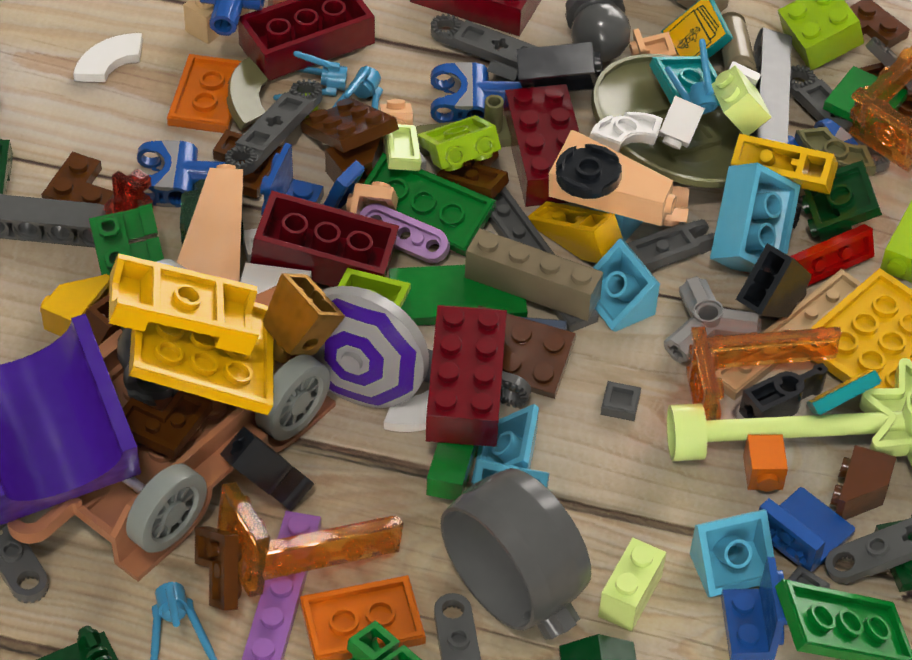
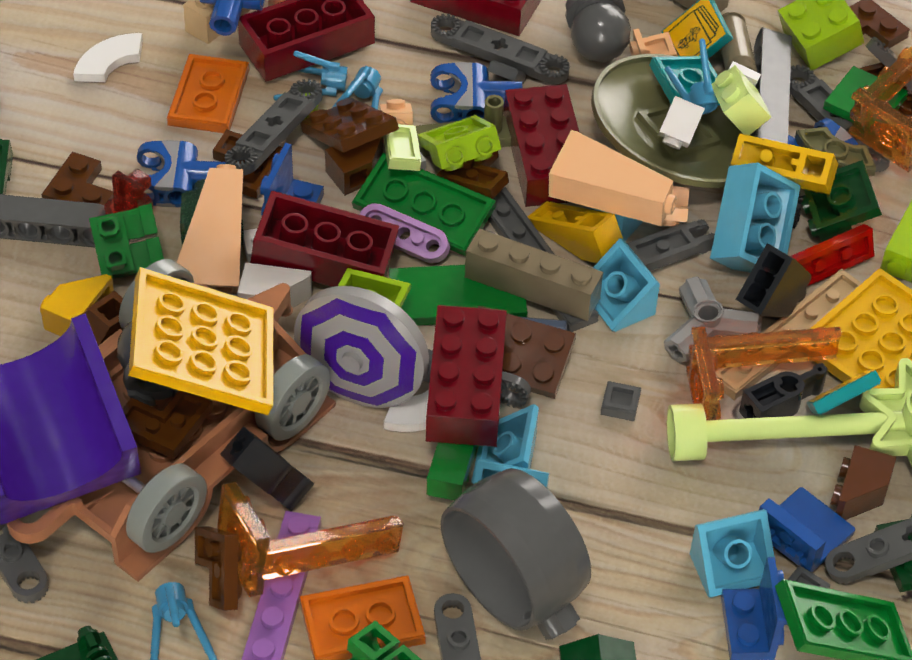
yellow piece [109,253,259,356] -> none
tile [226,57,269,130] -> none
pearl gold torso [263,273,345,363] -> none
blue tile [323,160,365,209] -> none
light nougat bracket [346,181,398,215] -> none
black window [517,42,603,92] -> none
black tile [556,144,622,199] -> none
white tile [589,112,663,152] -> none
yellowish green brick [598,538,666,632] -> none
orange brick [743,434,788,492] -> none

